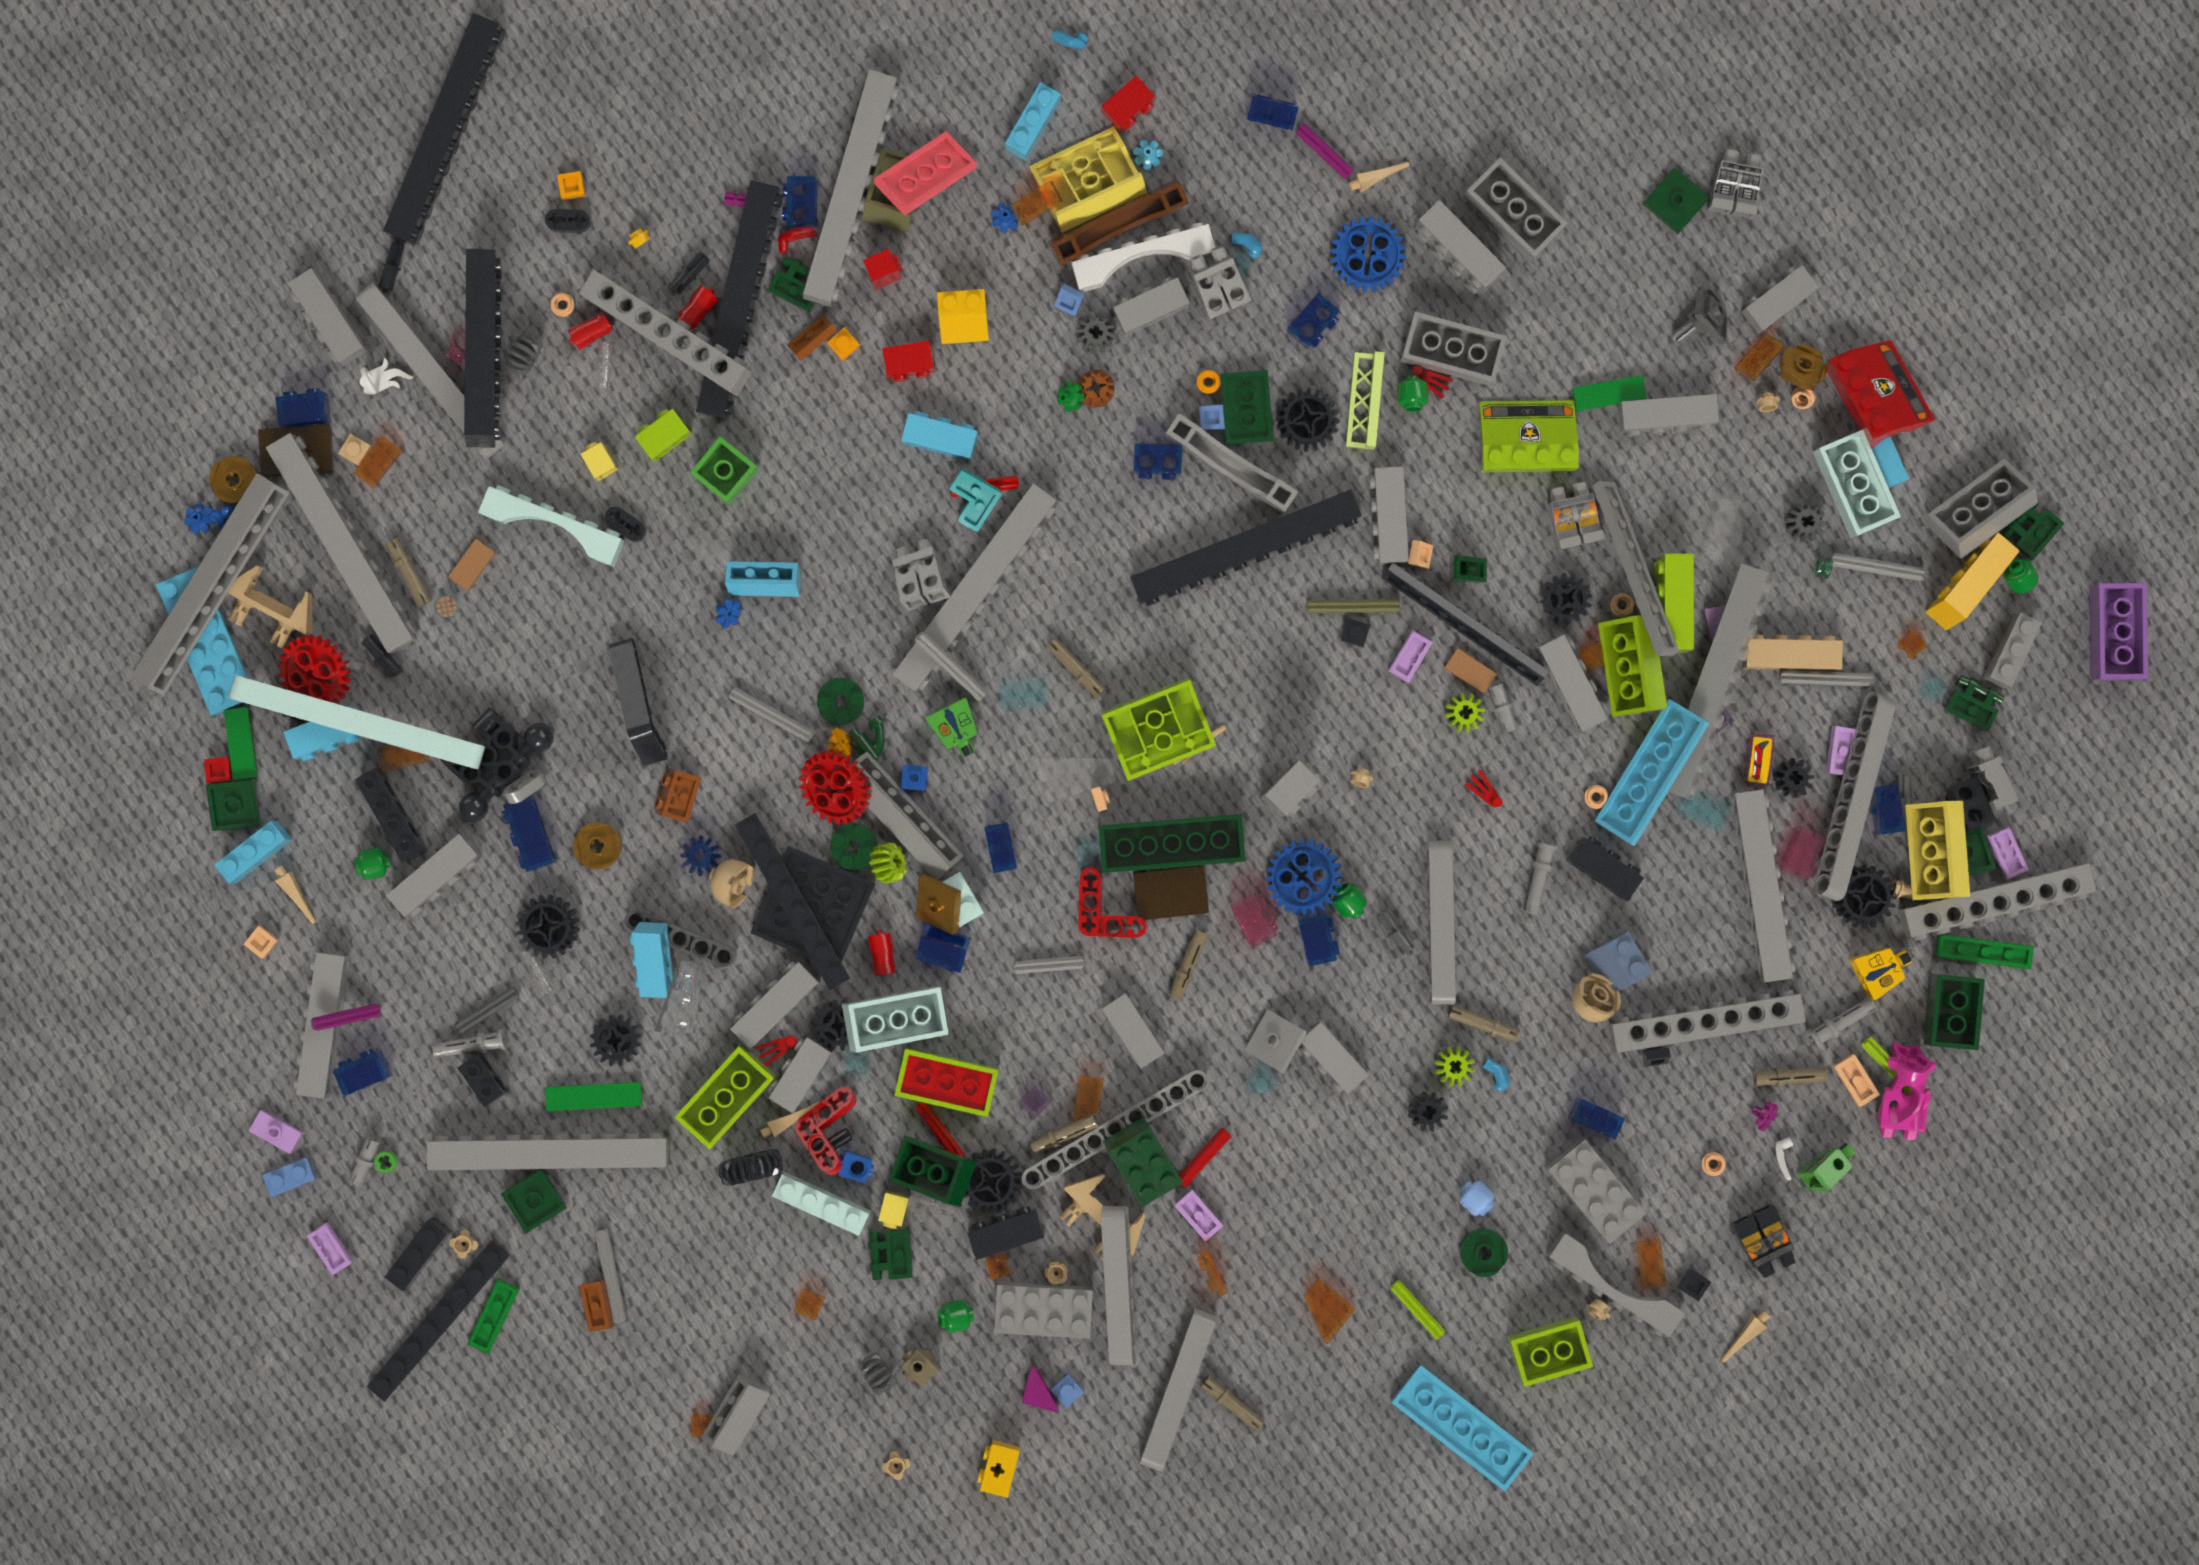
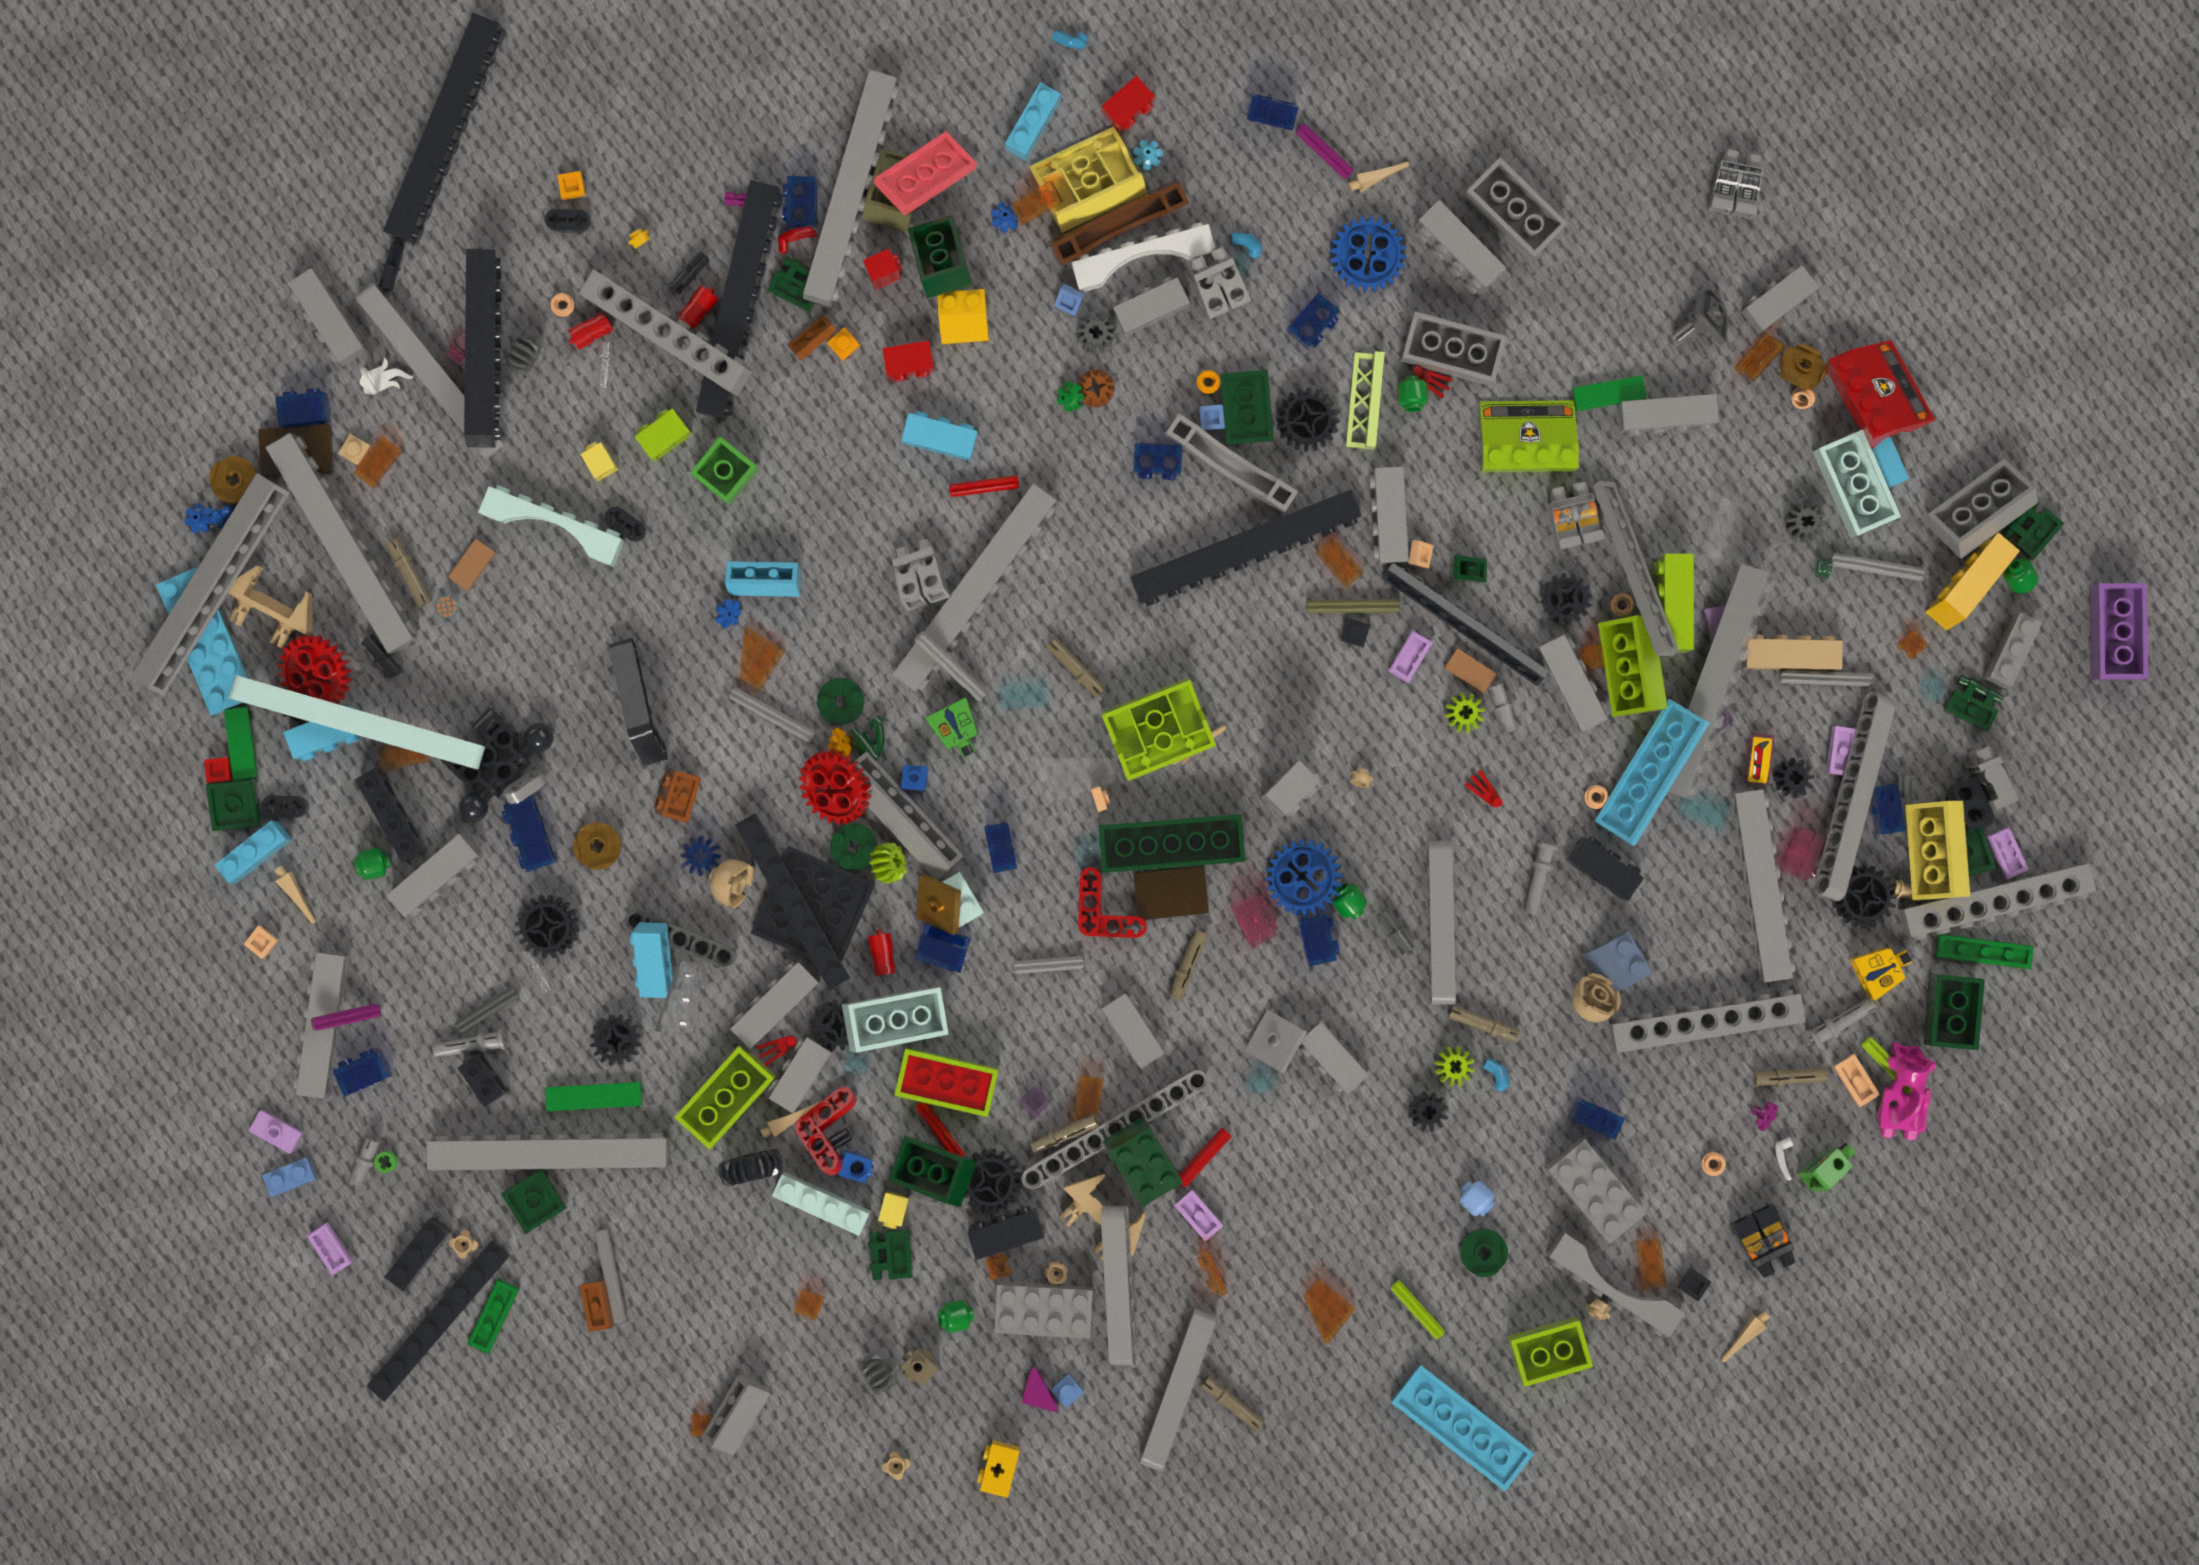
teal plate [949,467,1002,532] -> none
dark green plate [1642,167,1710,235] -> none
black plate [1643,1046,1671,1067] -> none
tan plate [1756,392,1780,412] -> none
none -> black beam [261,795,309,818]
none -> clear orange wing [739,627,786,691]
none -> dark green brick [907,215,973,299]
none -> clear orange plate [1315,537,1364,589]

